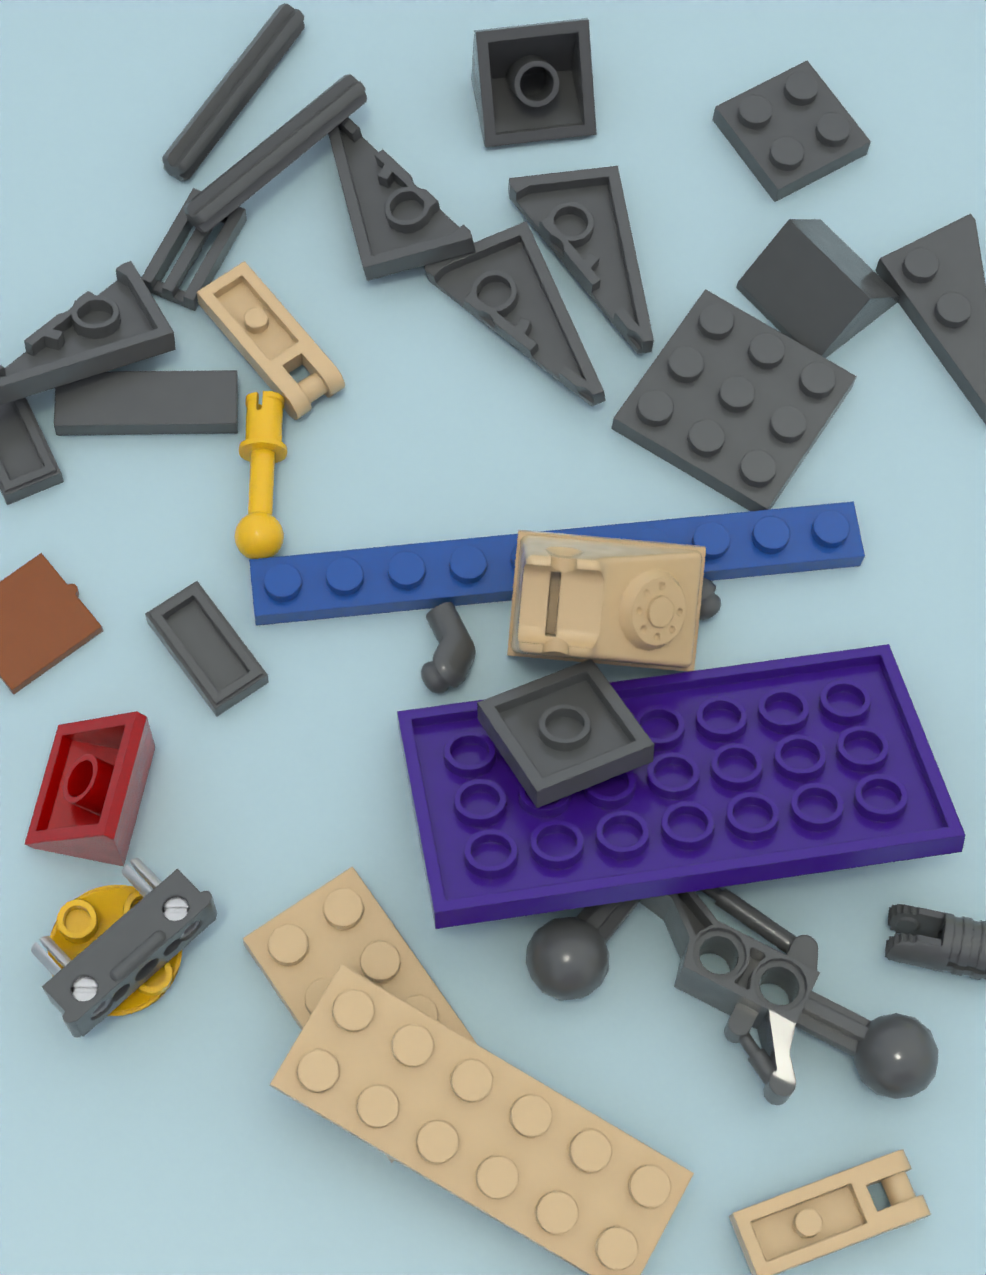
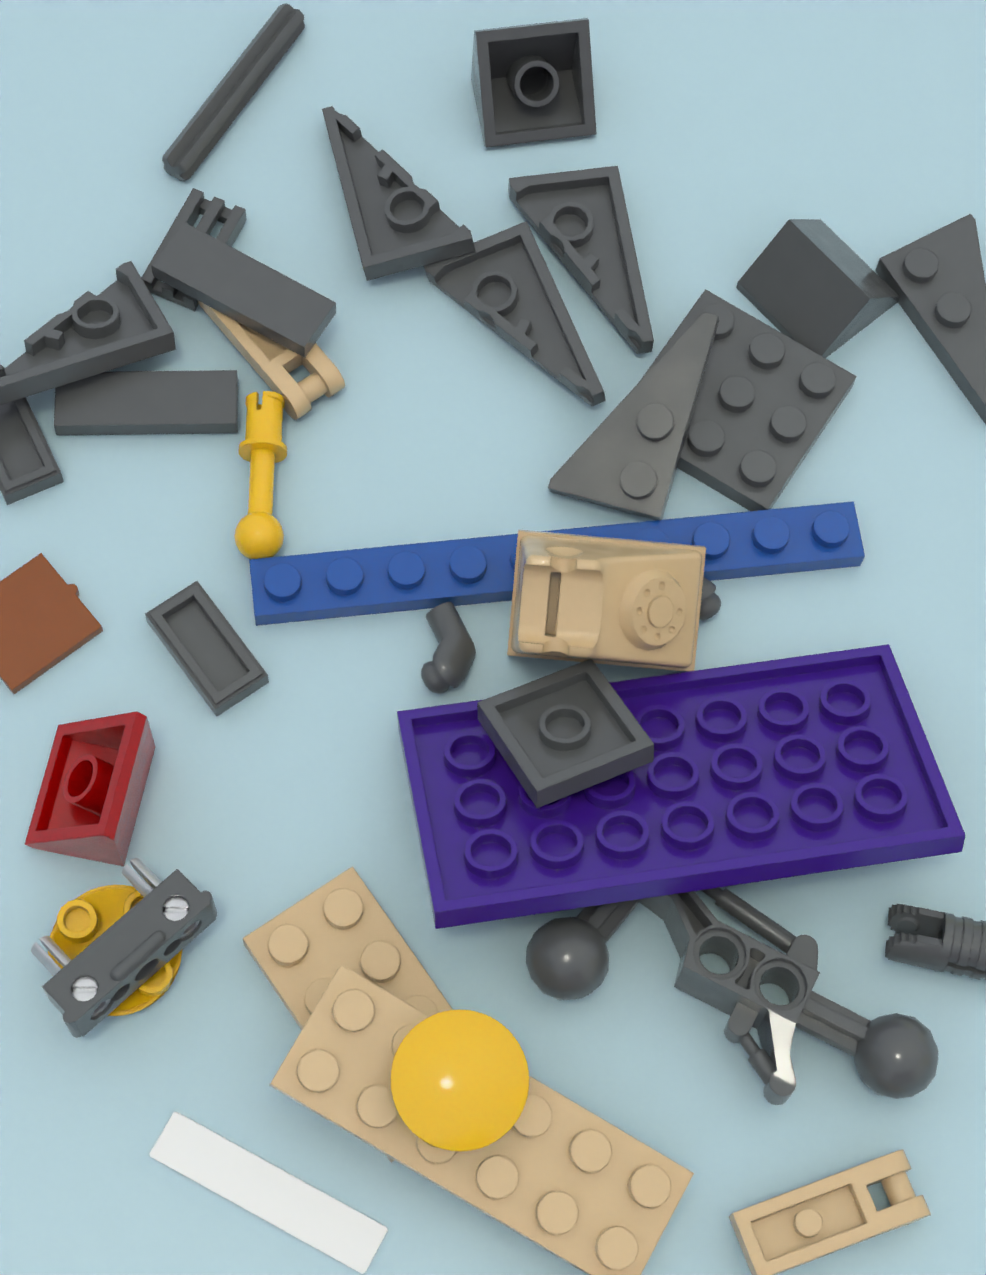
dark grey axle [184,74,367,233] -> none
dark grey plate [712,60,871,202] -> none
none -> white sticker [150,1112,388,1274]
none -> dark grey tile [151,222,336,358]
none -> yellow dish [390,1009,529,1151]
none -> dark grey wing [548,312,719,520]

